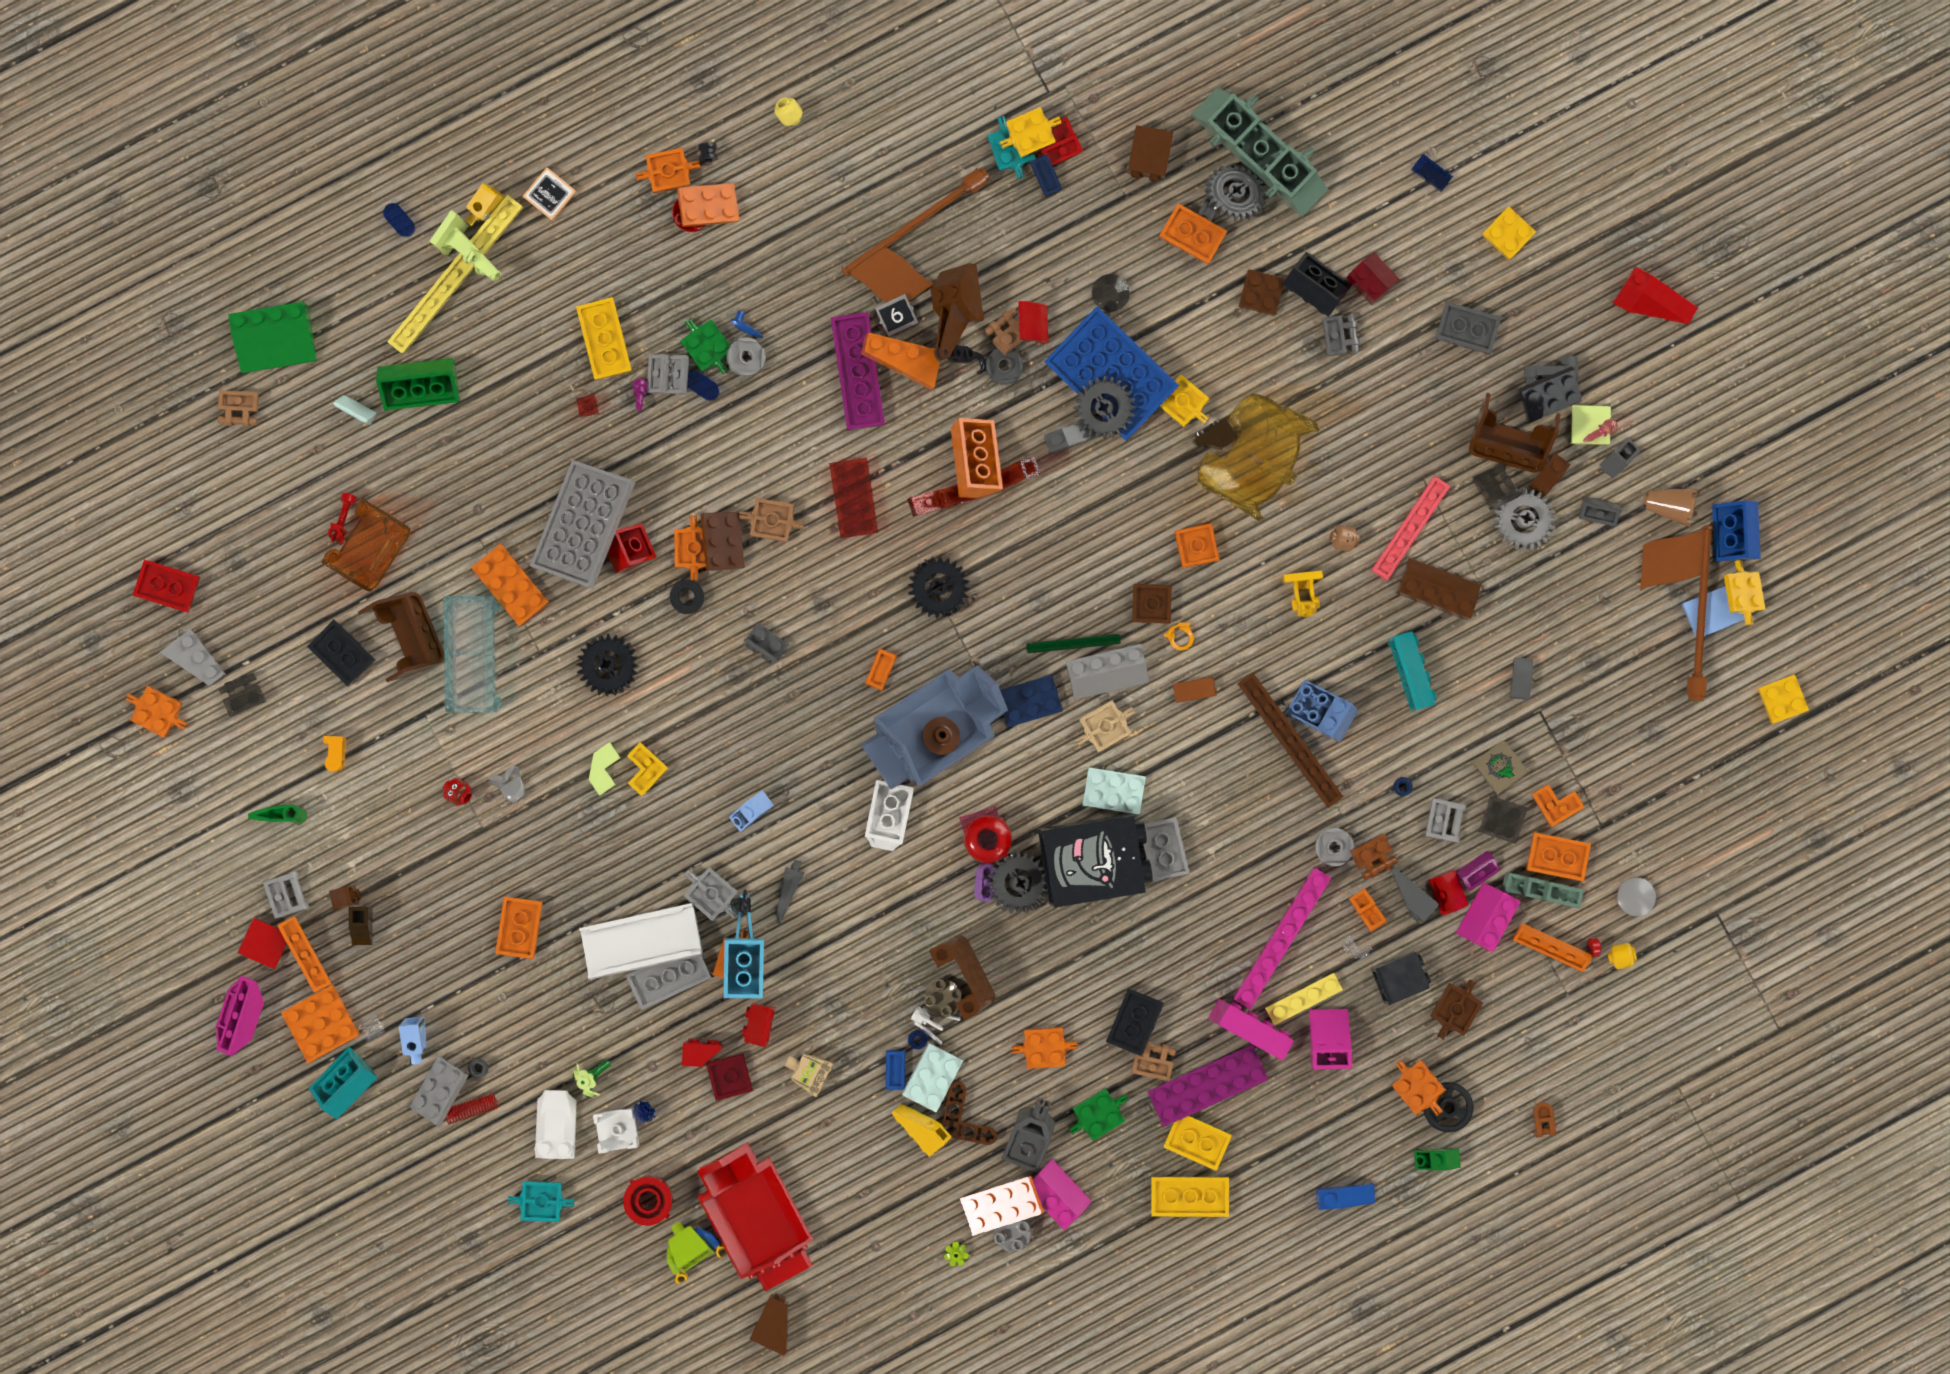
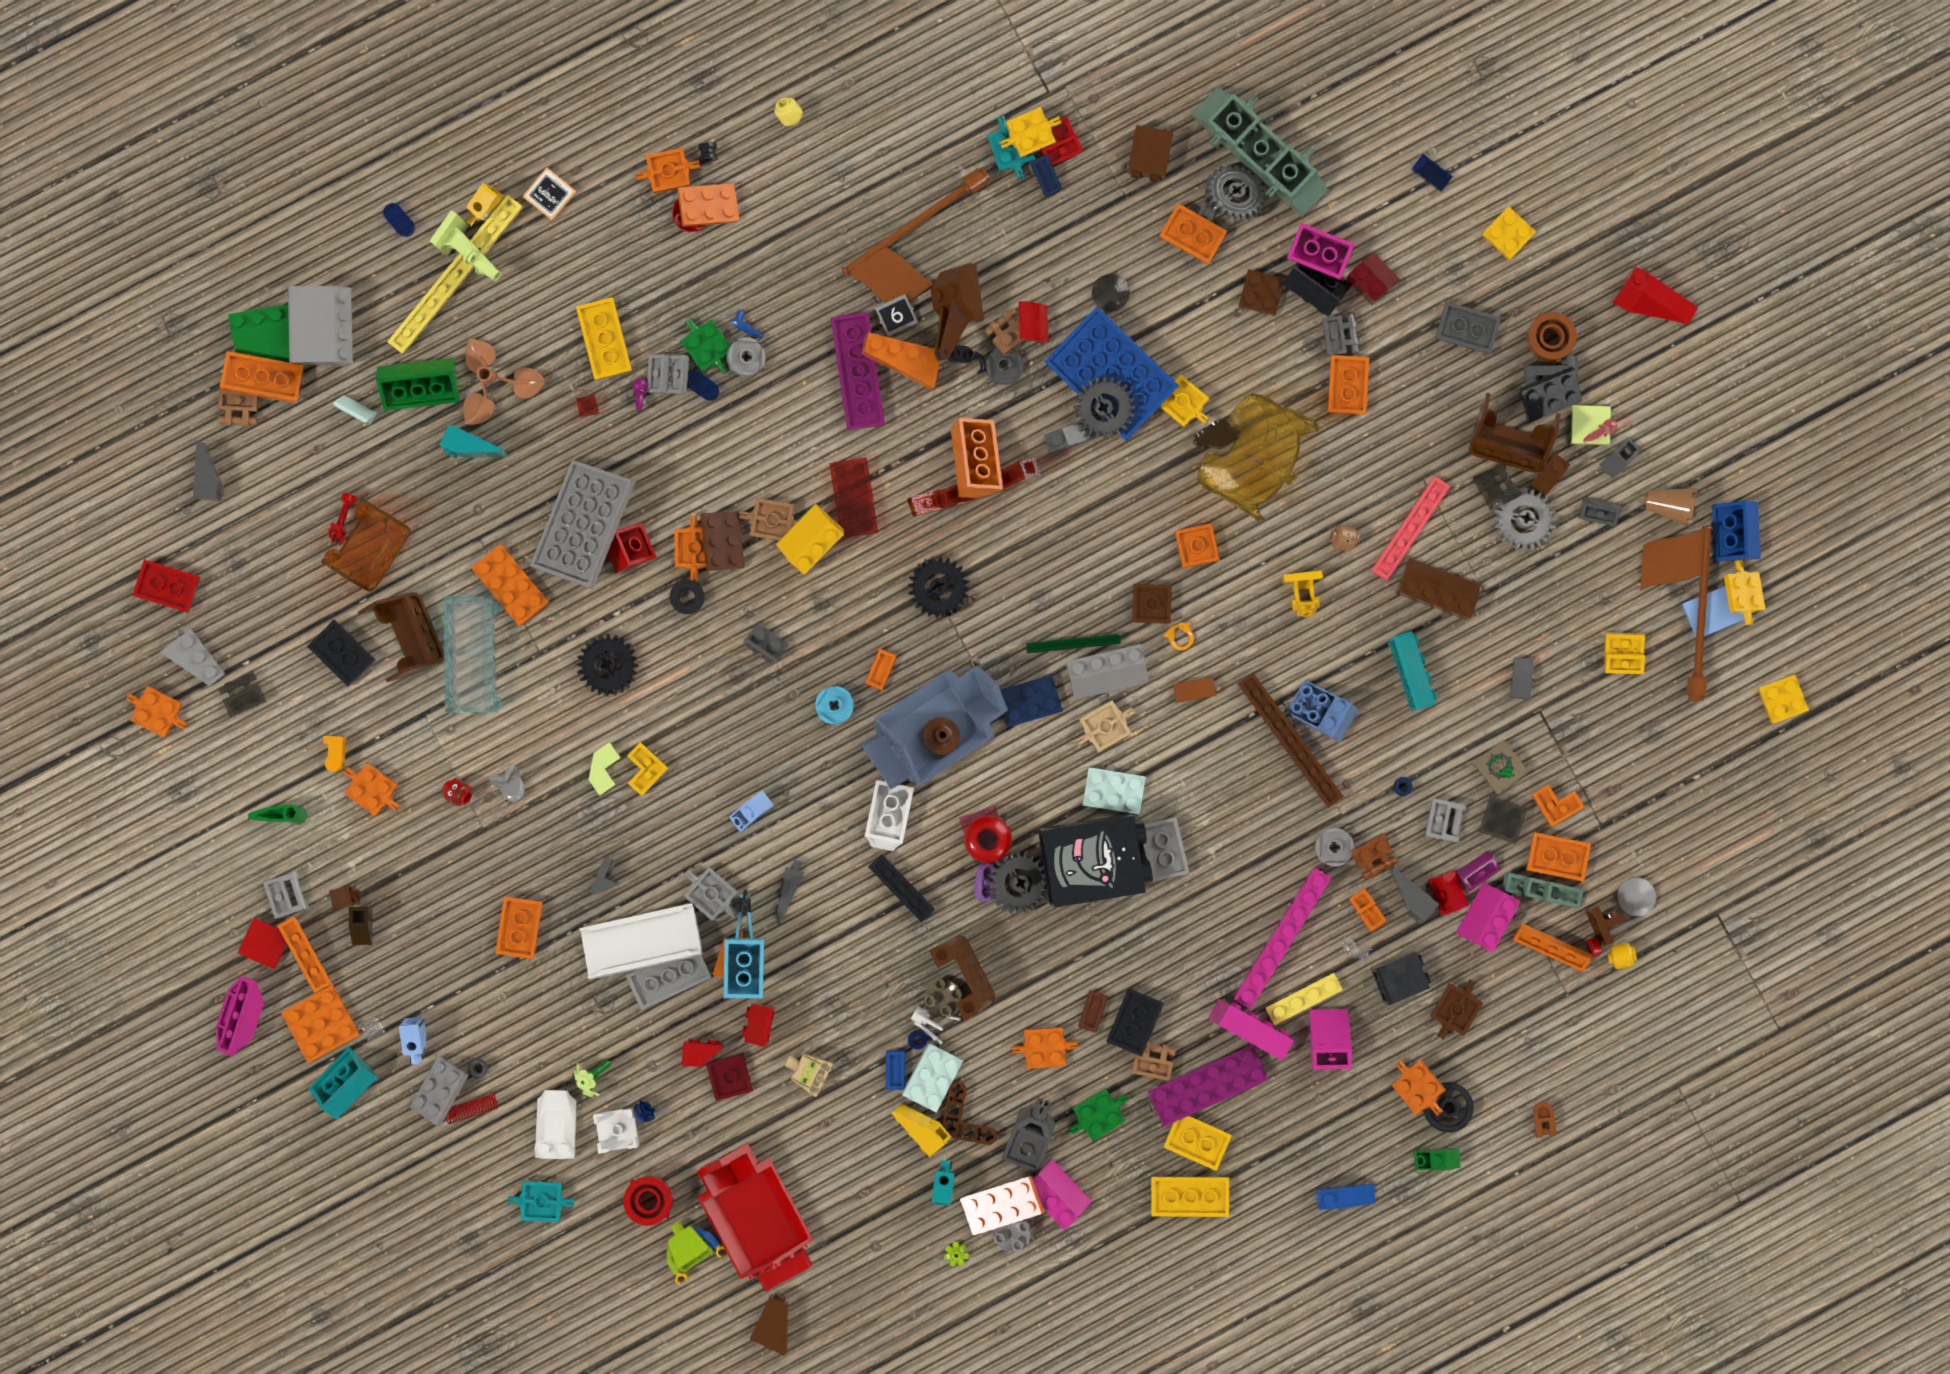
none -> dark grey slope [193,441,224,501]
none -> orange plate [220,351,304,403]
none -> light grey slope [288,286,353,367]
none -> orange plate [343,762,400,816]
none -> teal slope [439,424,507,459]
none -> nougat plant [463,338,545,425]
none -> dark grey slope [590,857,620,894]
none -> yellow slope [776,503,844,575]
none -> medium azure plate [815,686,854,724]
none -> black plate [868,854,935,922]
none -> teal torso [931,1160,955,1206]
none -> copper tile [1078,990,1108,1033]
none -> dark pink slope [1287,223,1354,280]
none -> orange plate [1327,355,1369,415]
none -> dark orange piece [1526,312,1577,362]
none -> reddish brown bracket [1584,906,1626,945]
none -> yellow slope [1604,633,1645,674]

